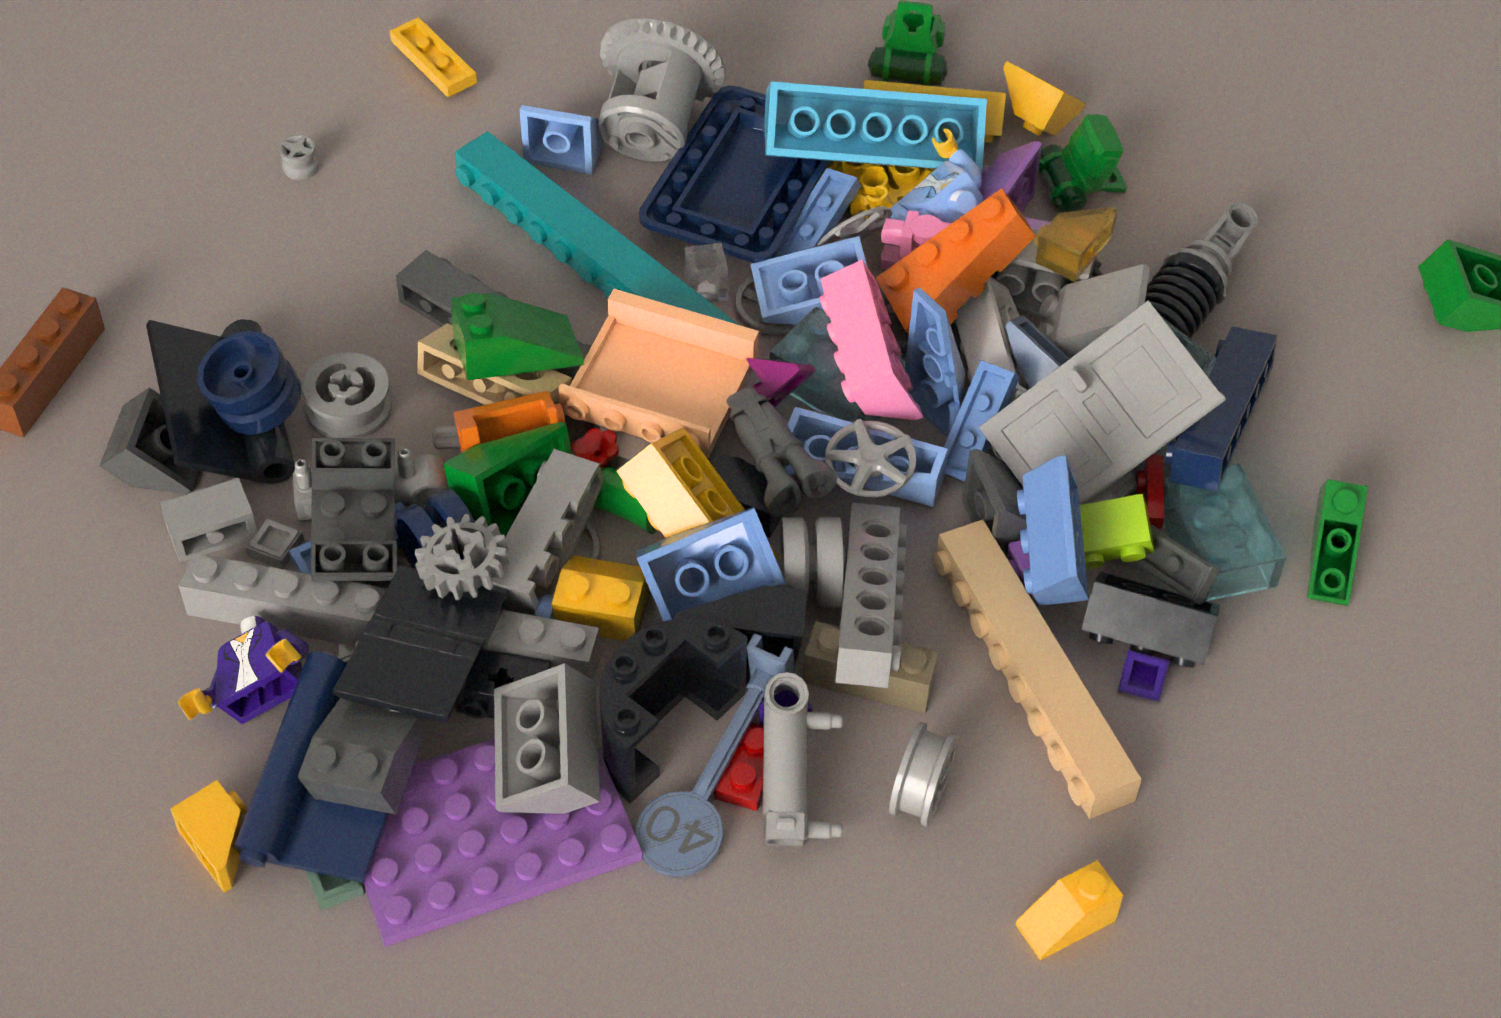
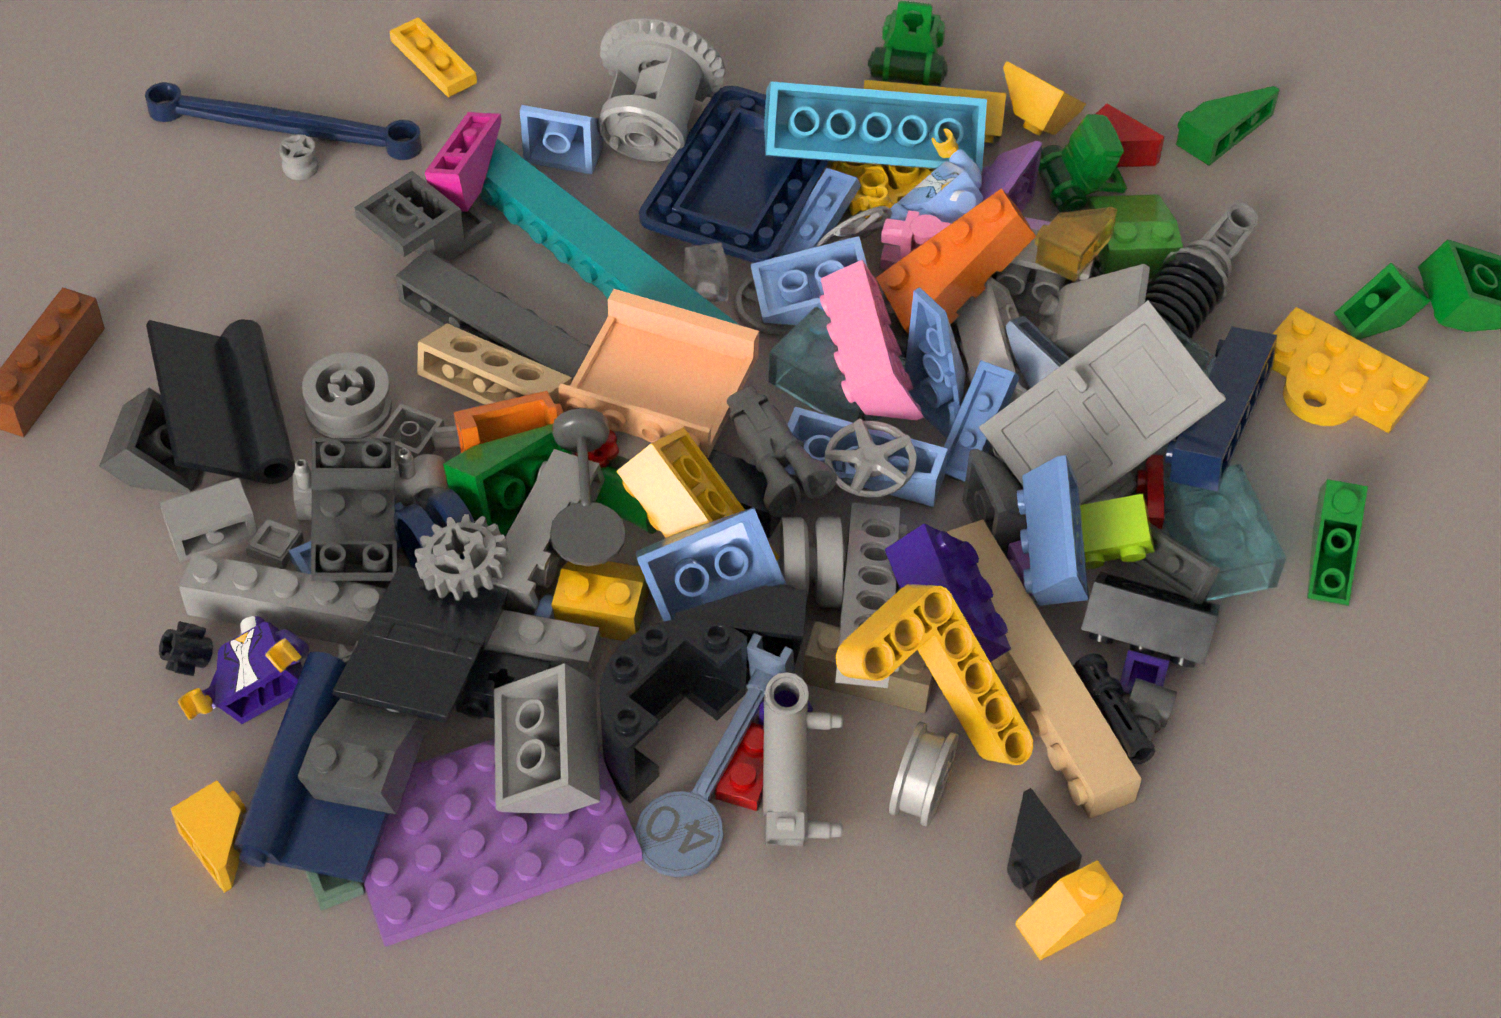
dark blue wheel [197,331,302,435] -> none
green slope [451,293,584,381] -> none
magenta slope [746,358,816,407] -> none
none -> dark blue piece [145,82,422,160]
none -> black gear [159,621,213,676]
none -> dark grey bracket [354,171,493,261]
none -> light grey piece [376,403,444,460]
none -> dark pink slope [425,112,502,212]
none -> dark grey piece [550,408,626,566]
none -> yellow beam [836,584,1033,765]
none -> dark purple brick [885,523,1011,662]
none -> black slope [1007,788,1082,901]
none -> black pin [1073,653,1155,764]
none -> bright green slope [1087,194,1183,279]
none -> red slope [1095,103,1165,167]
none -> dark grey pin [1122,678,1177,764]
none -> green slope [1176,86,1280,166]
none -> yellow plate [1272,307,1429,433]
none -> green slope [1334,262,1431,340]

